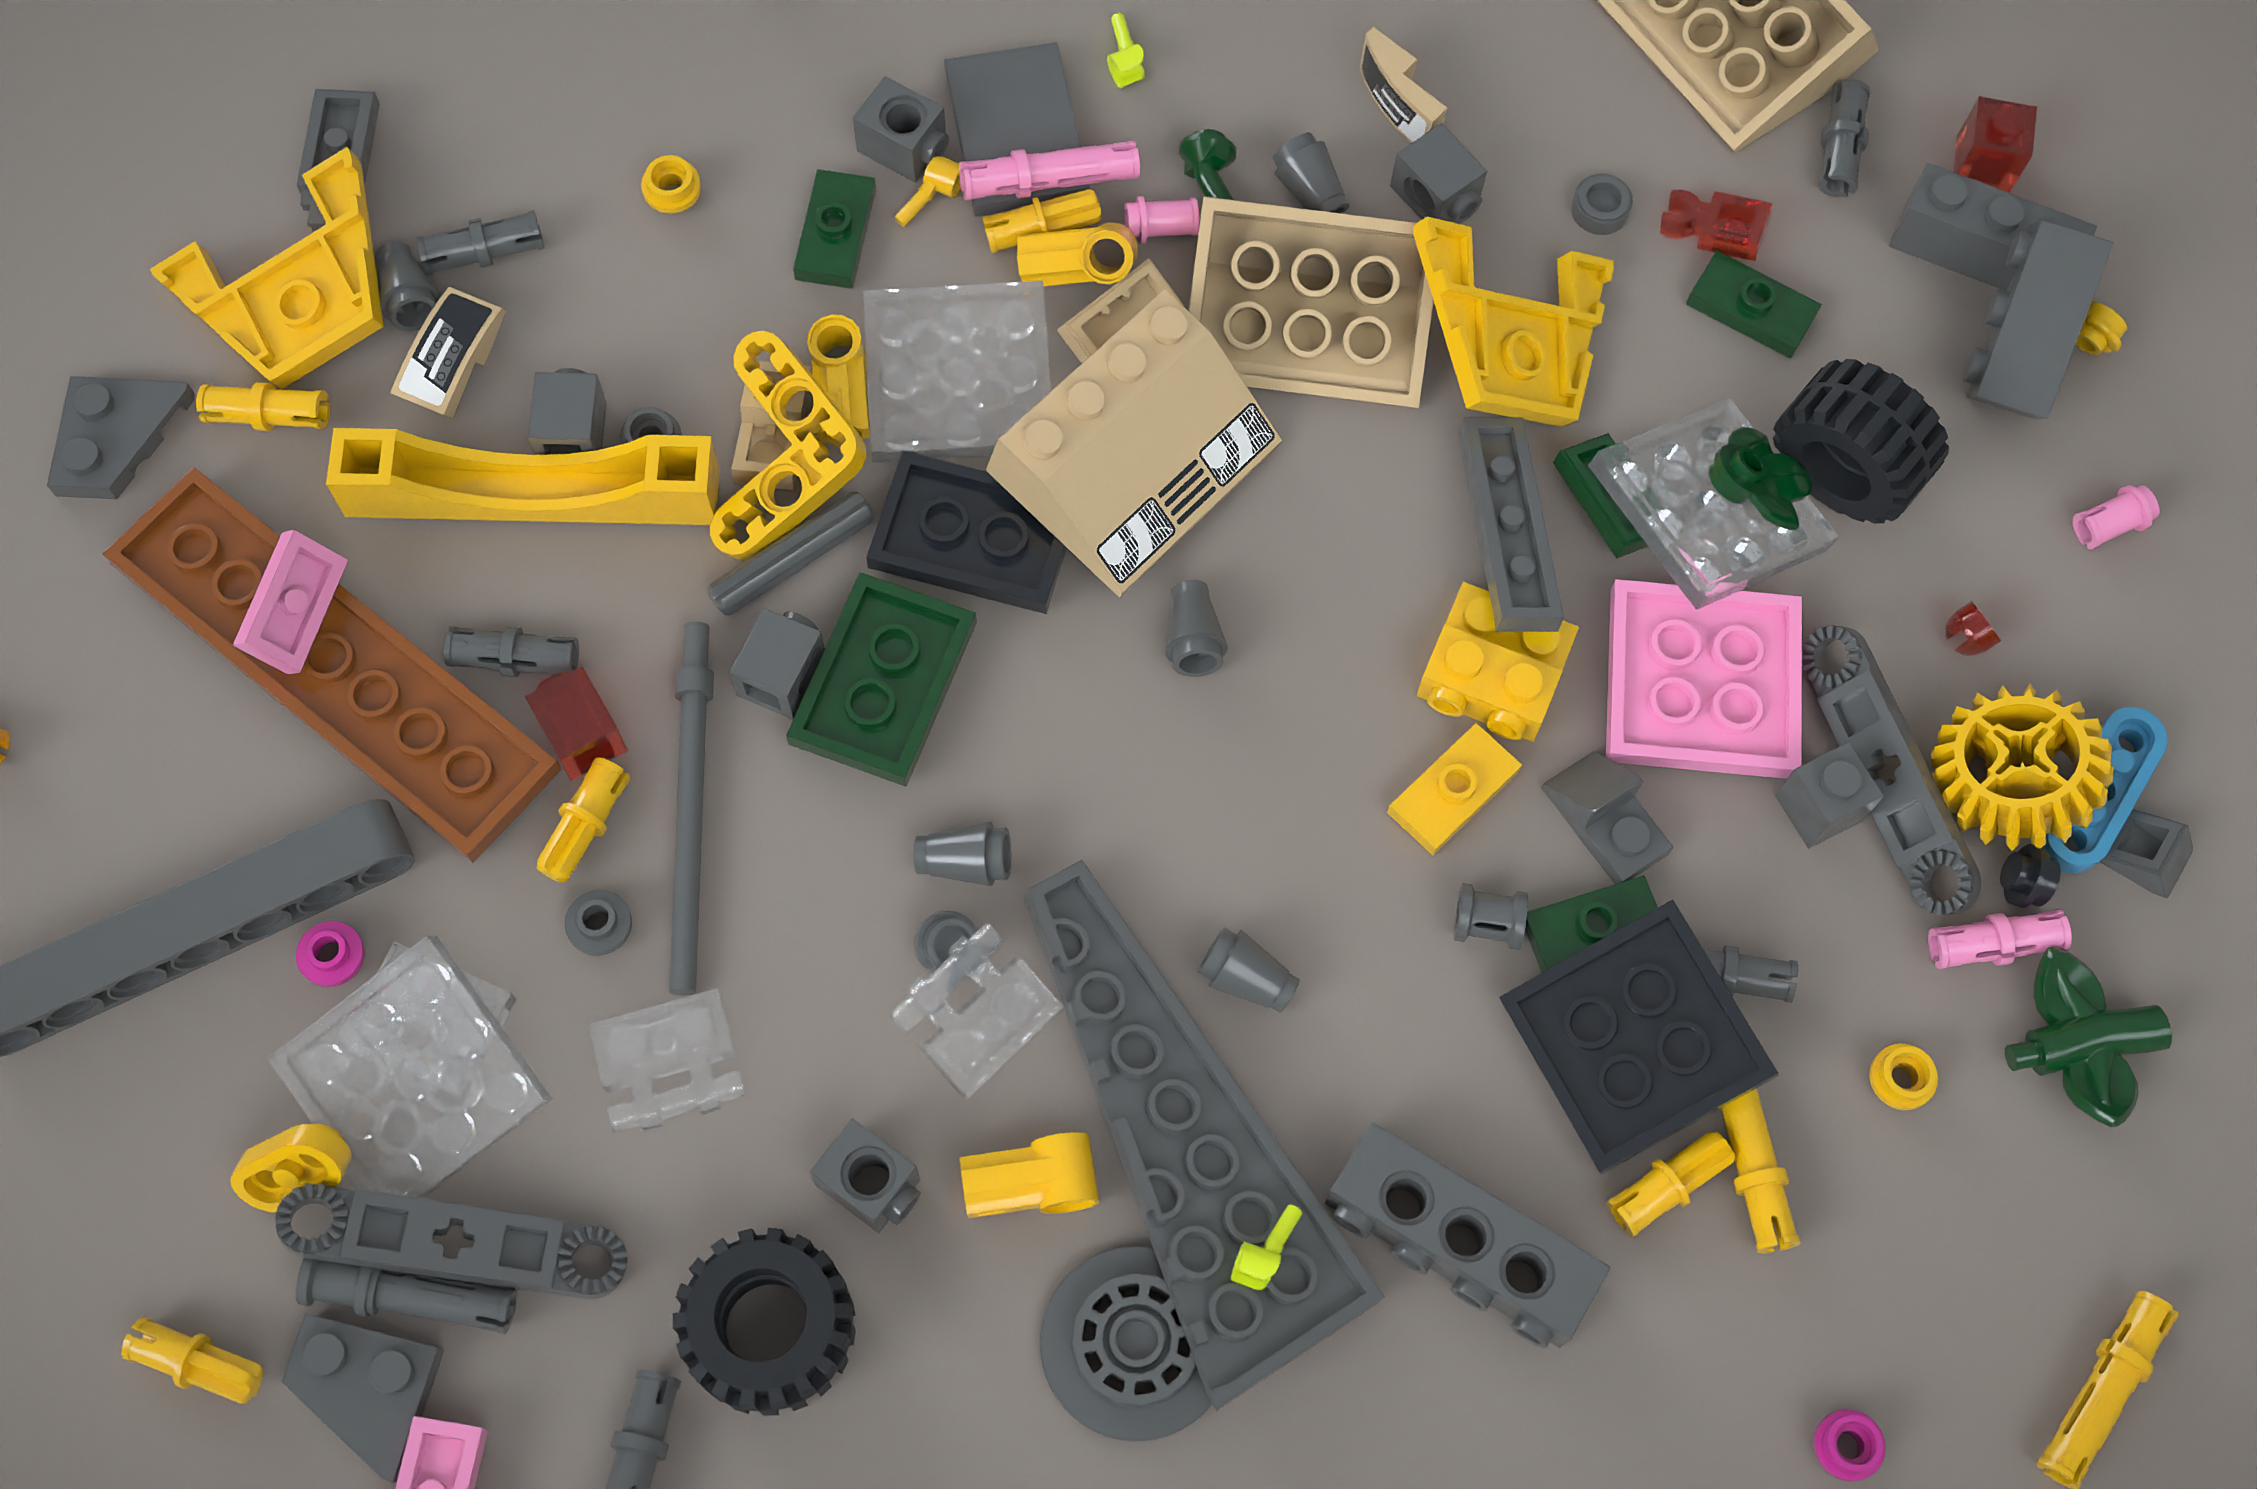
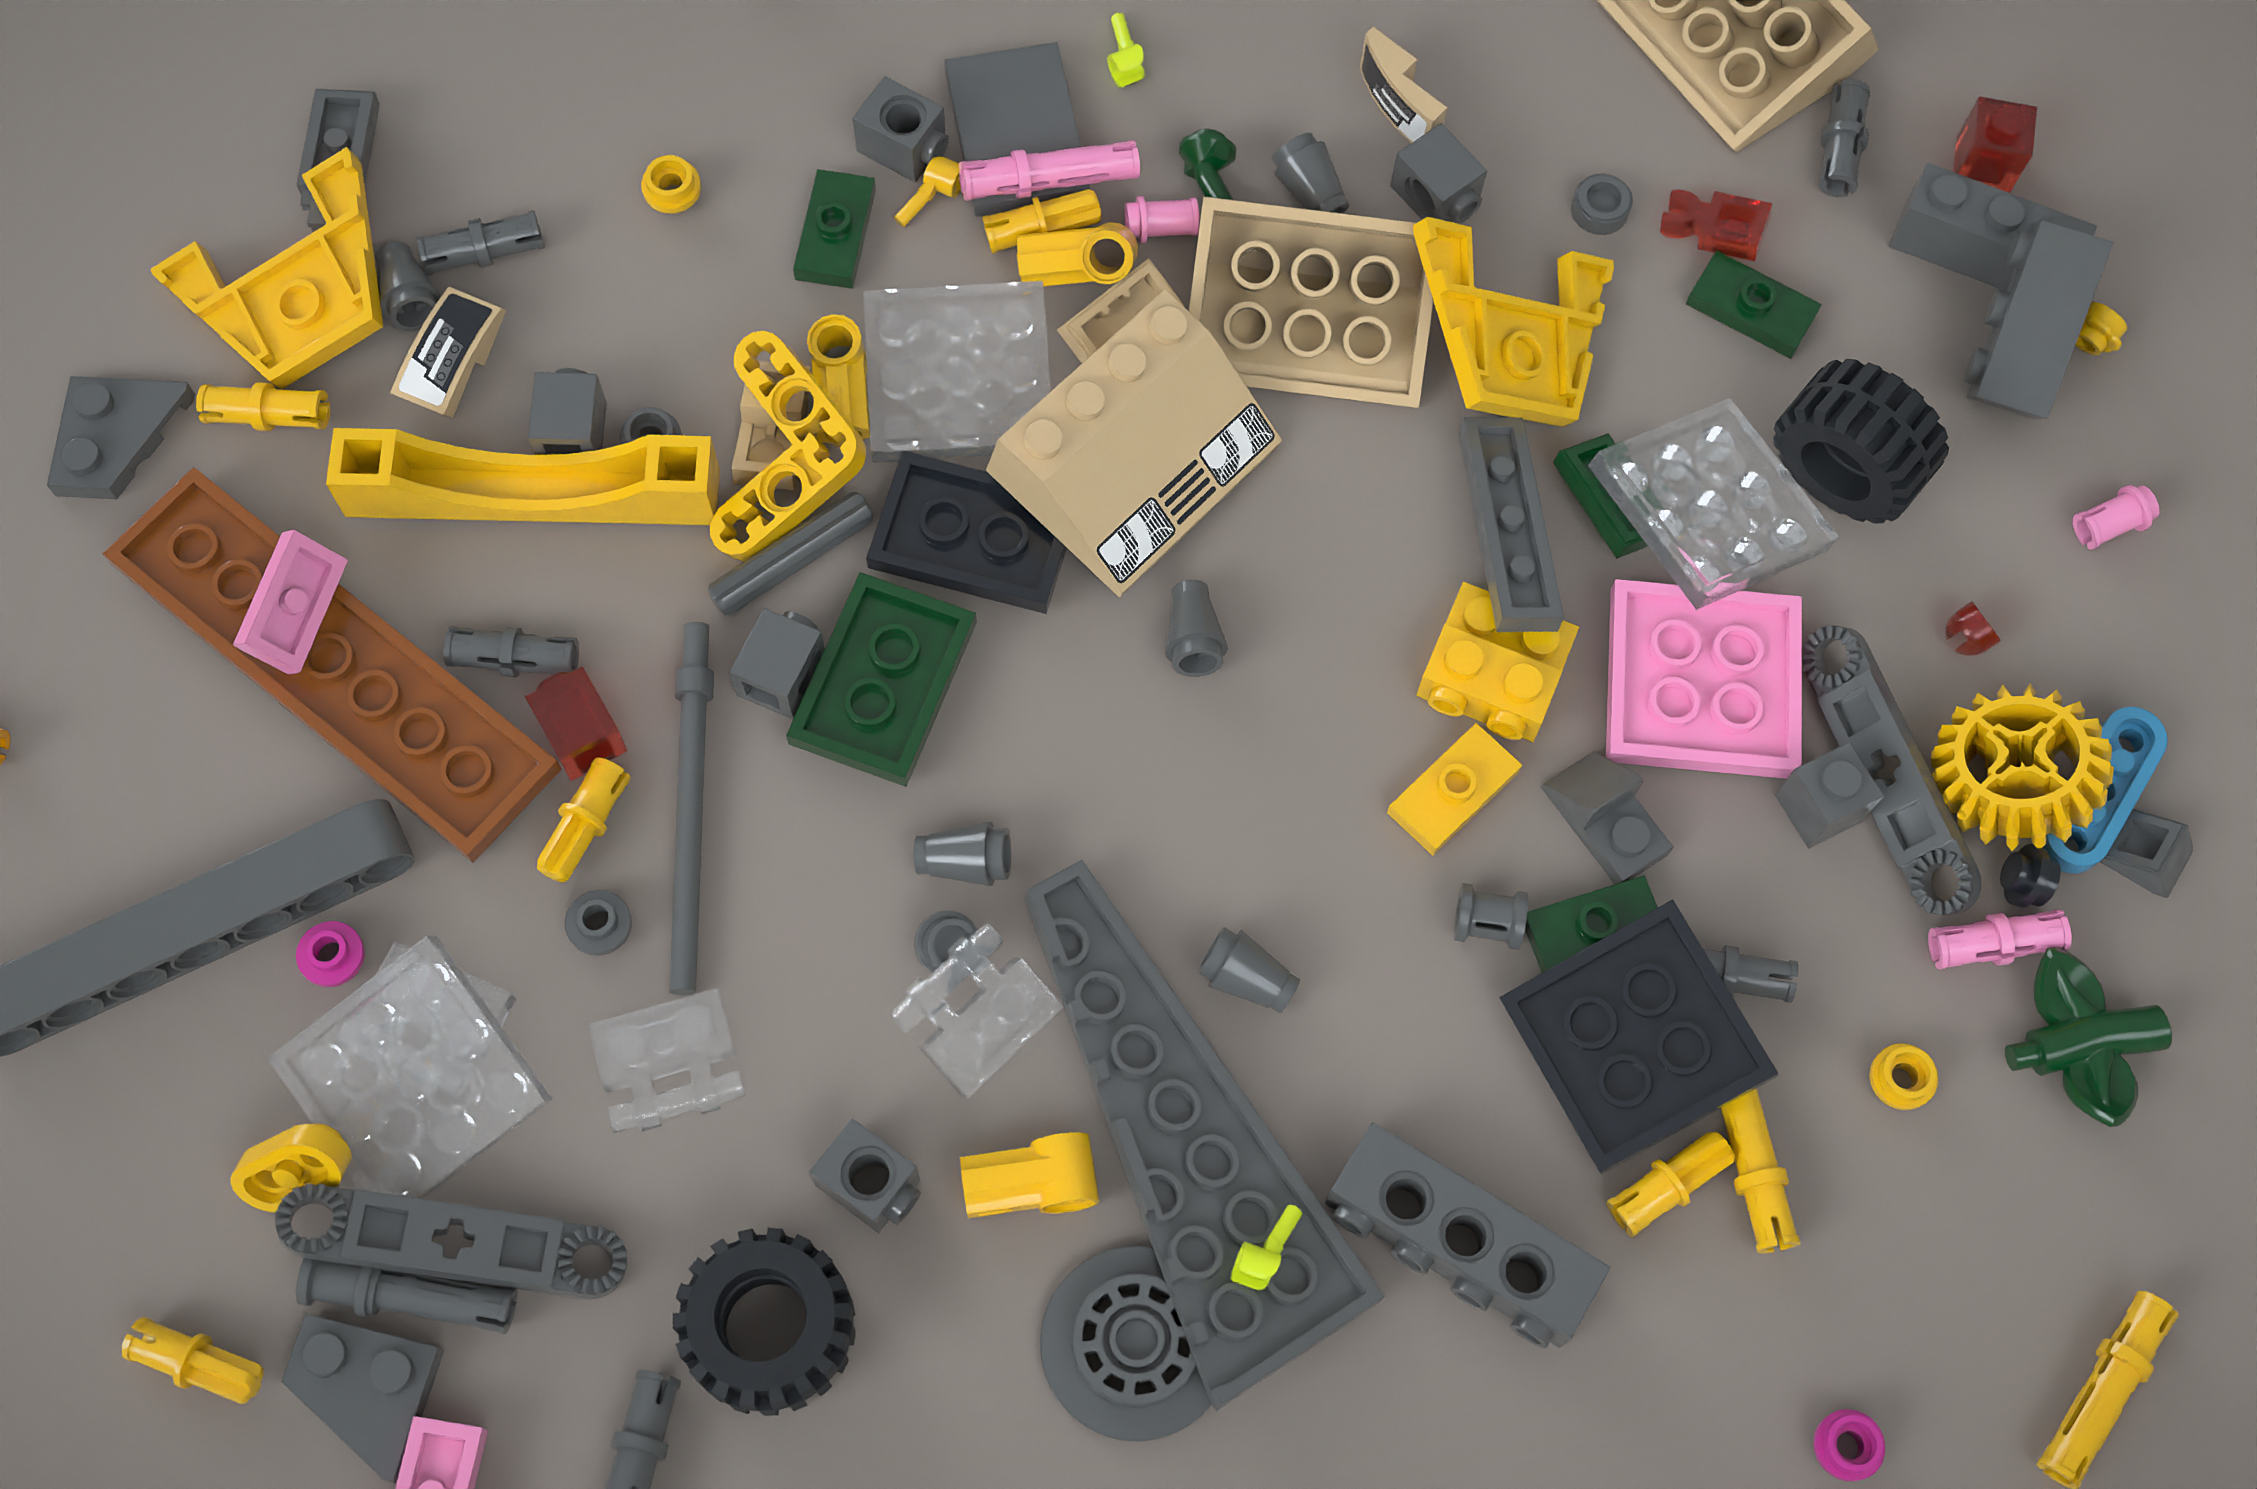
dark green plate [1709,427,1812,530] -> none

